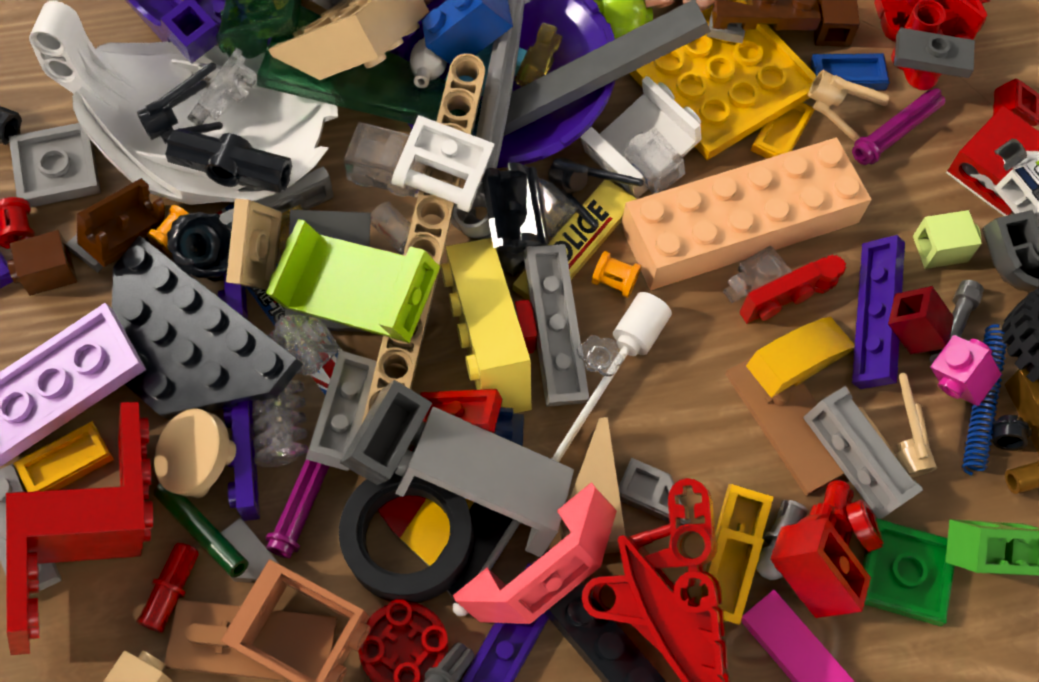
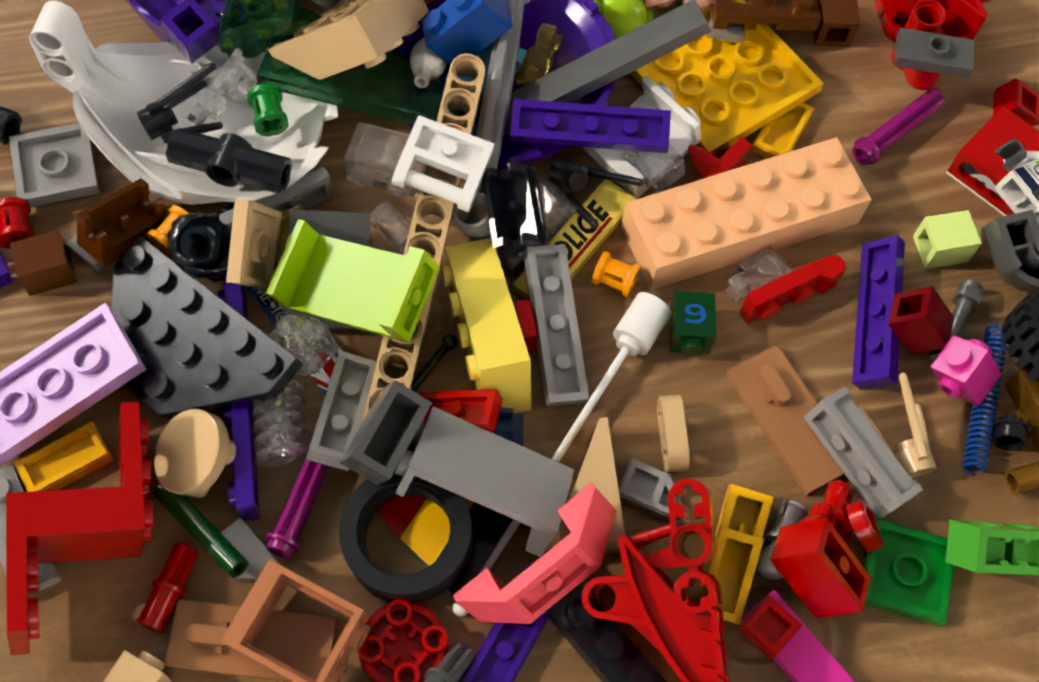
clear plant [577,335,624,377] -> none
yellow slope [746,316,855,398] -> none
tan plant [808,70,889,142] -> none
blue tile [810,53,890,91] -> none
none -> green bush [247,83,289,137]
none -> black hinge [411,334,458,392]
none -> dark purple plate [510,99,671,153]
none -> tan beam [657,395,690,472]
none -> dark green brick [669,291,717,357]
none -> red plate [688,136,753,179]
none -> red tile [737,595,803,661]

